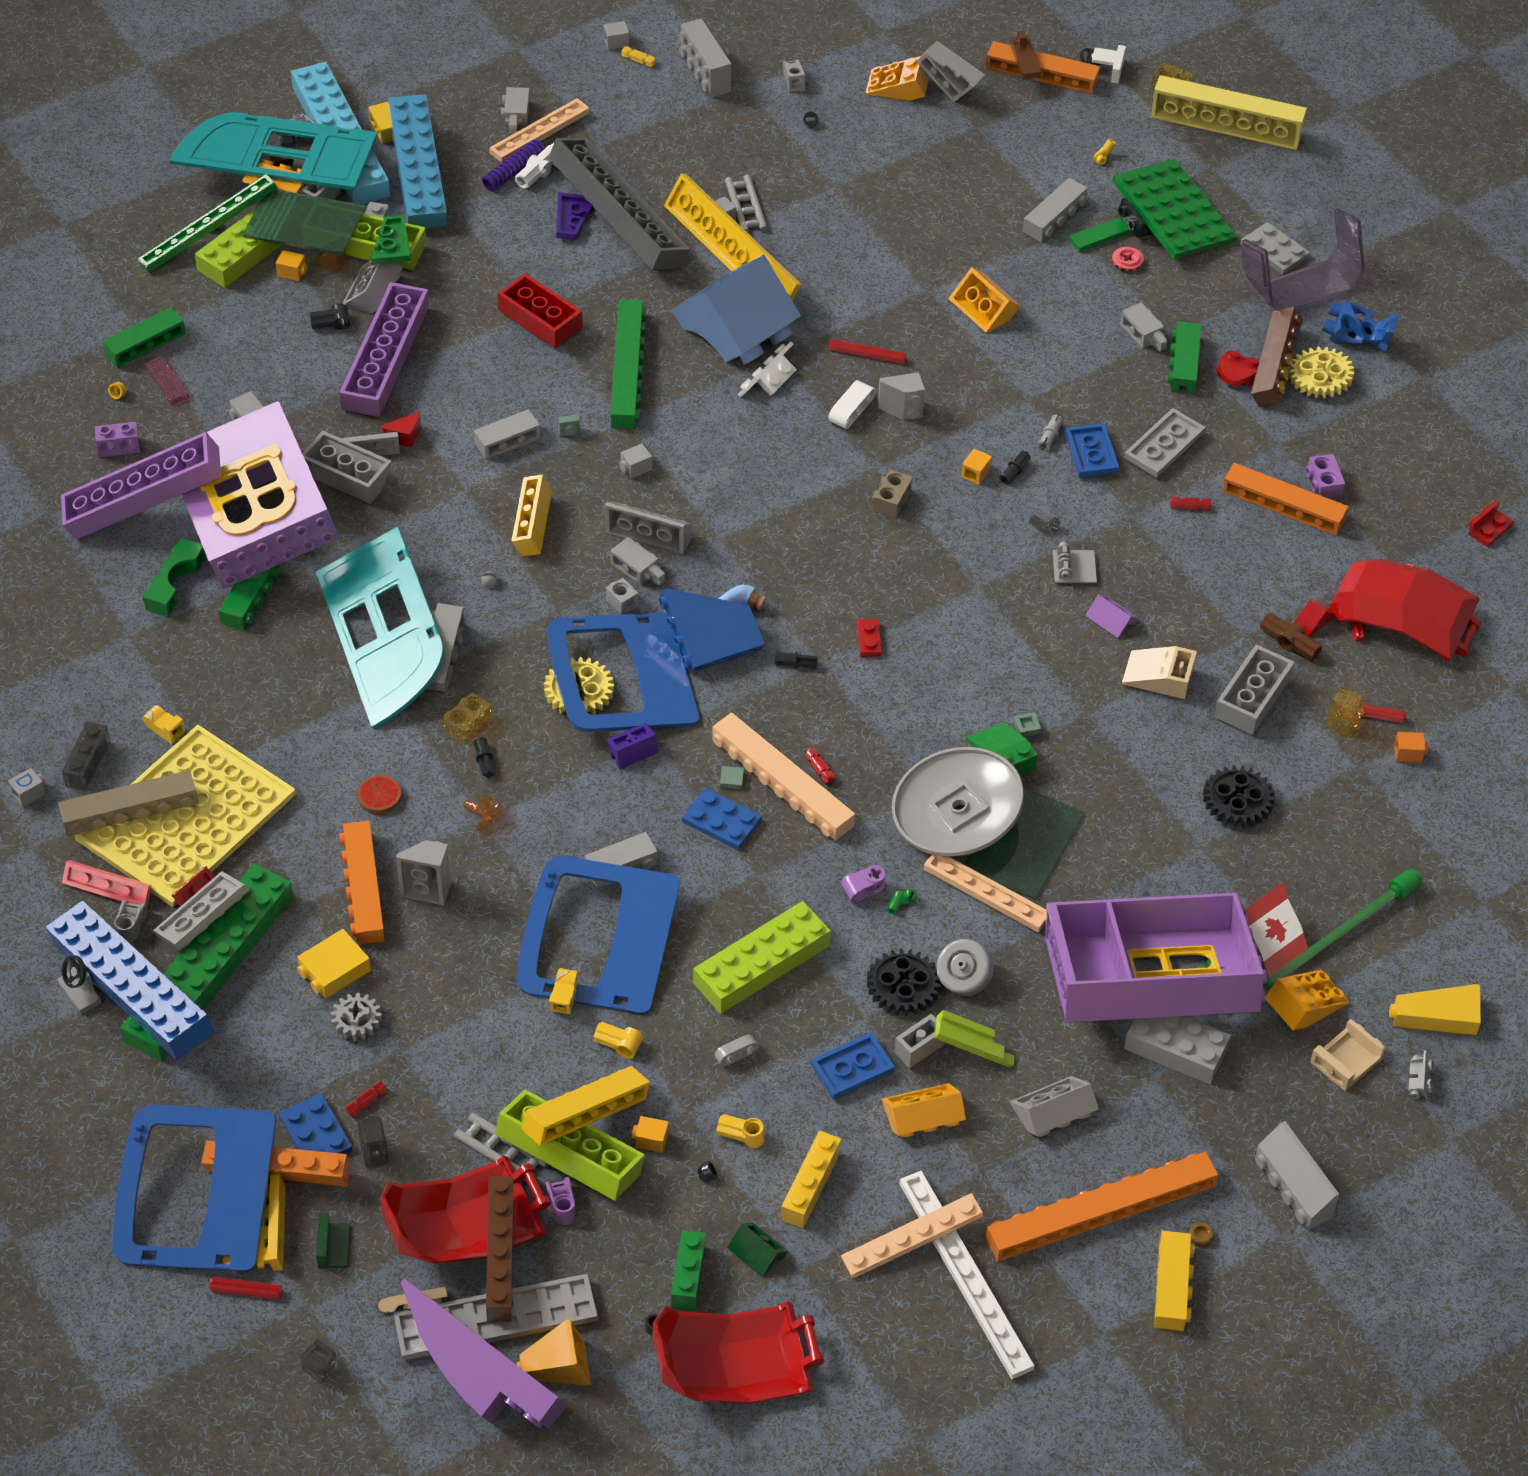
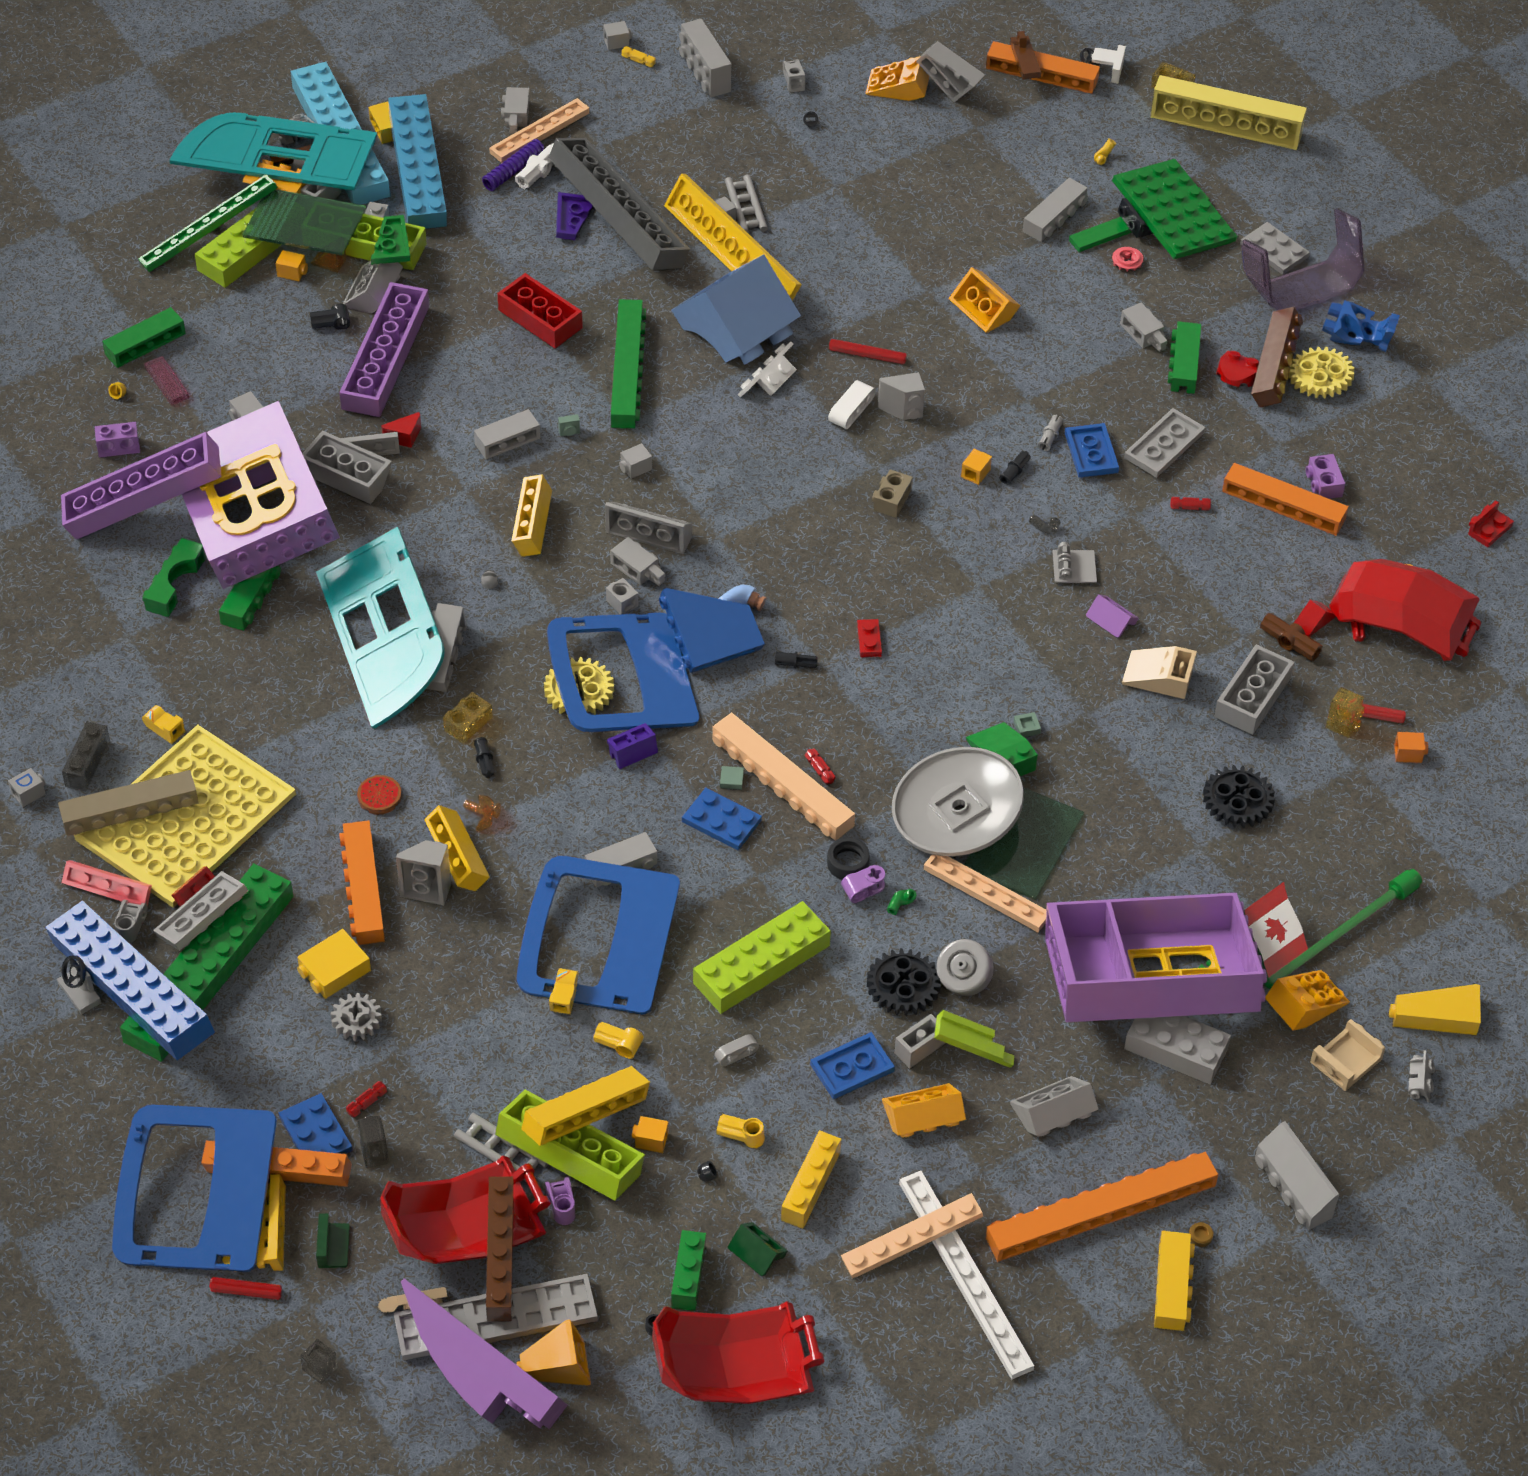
none -> yellow brick [424,805,490,891]
none -> black tyre [827,837,870,880]

